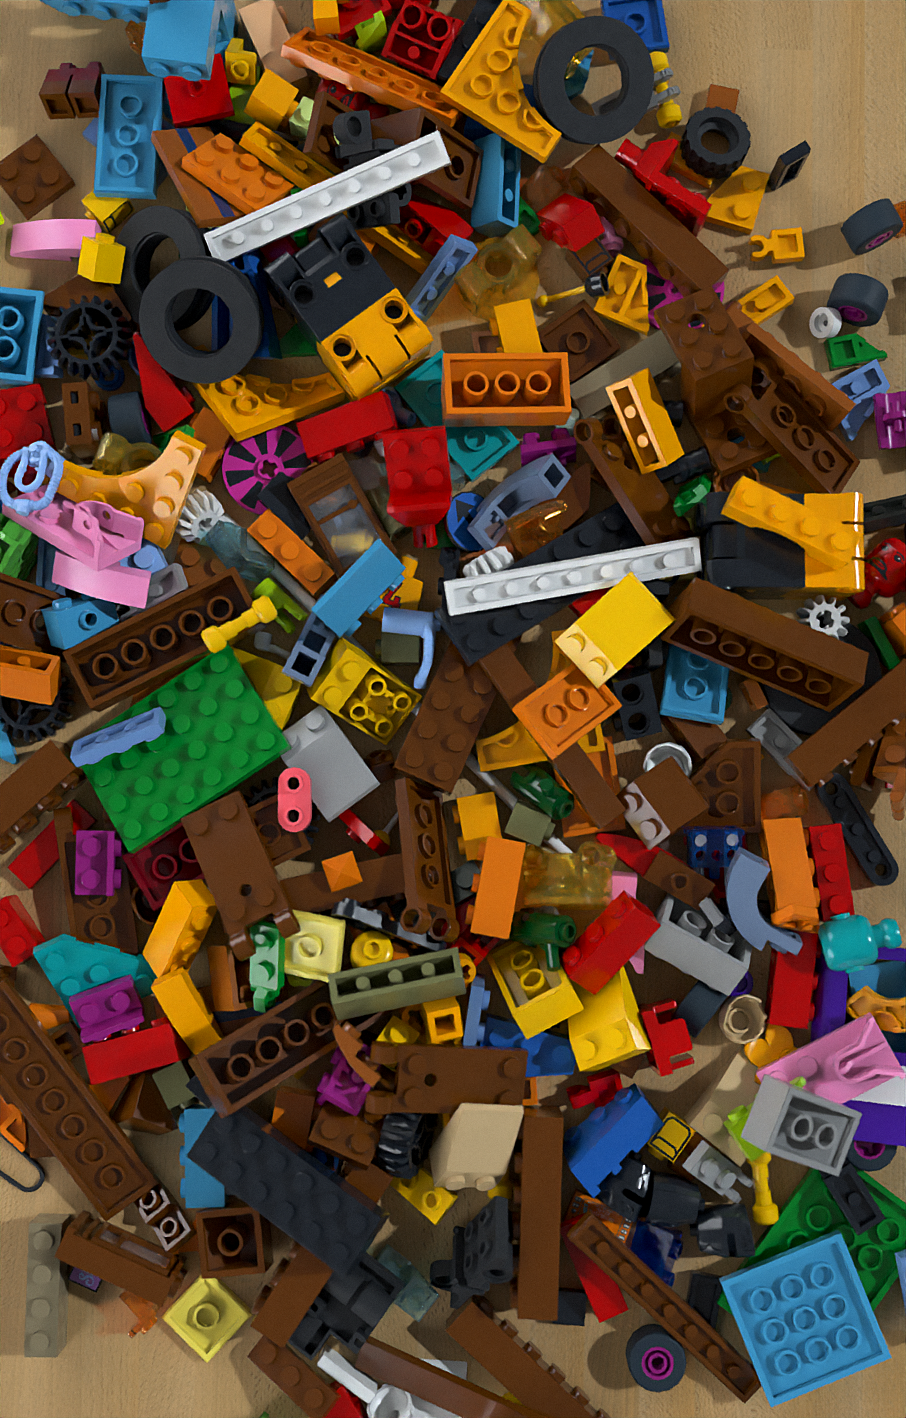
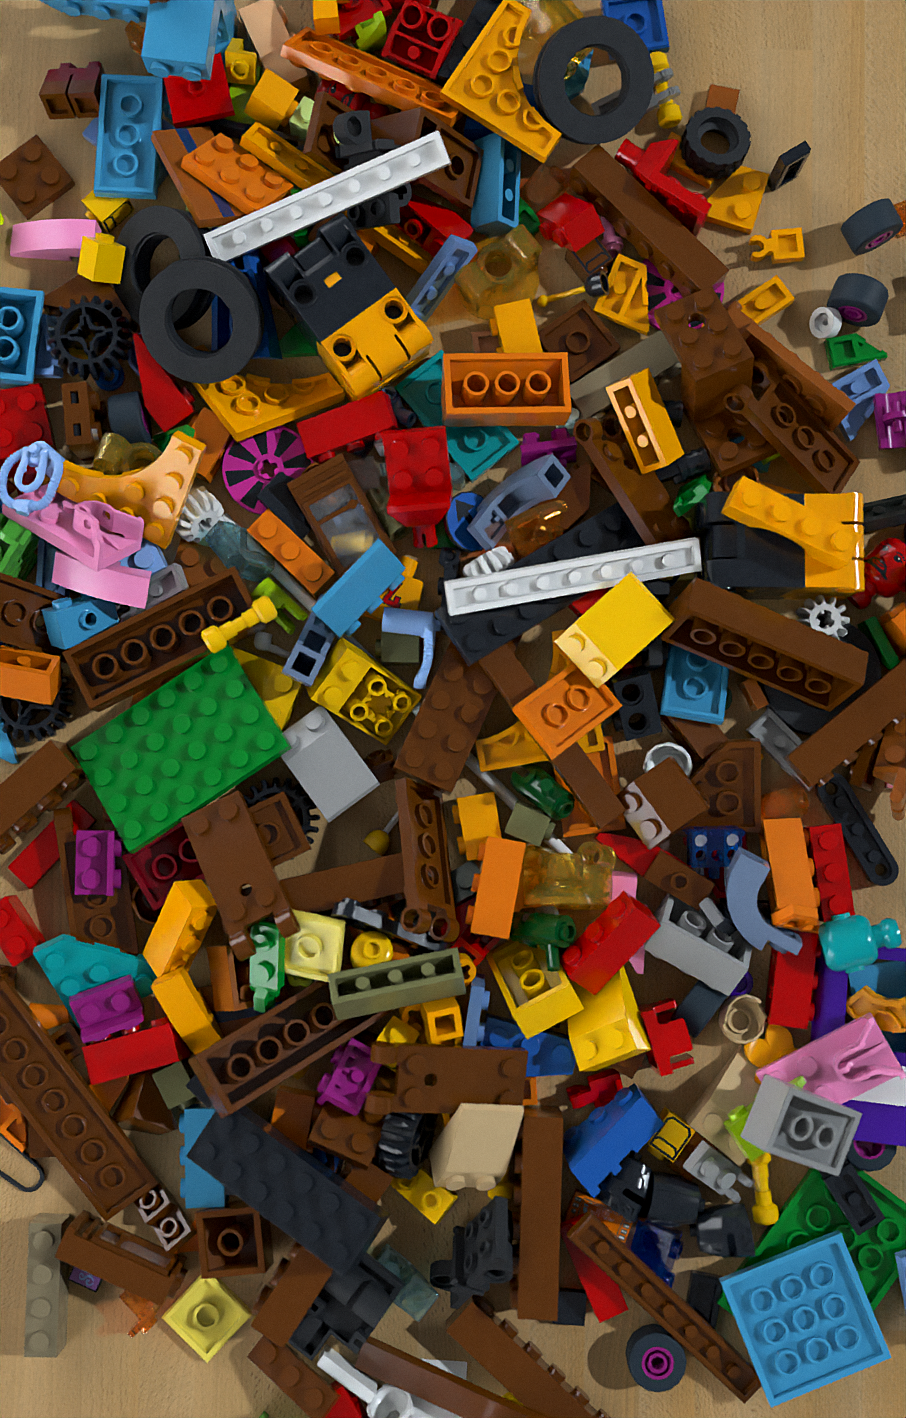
medium blue plate [70,707,166,768] -> none
coral plate [278,767,312,832] -> none
orange slope [322,851,363,892] -> none
dark orange slope [333,1021,381,1088] -> none
red plate [338,808,390,857] -> none

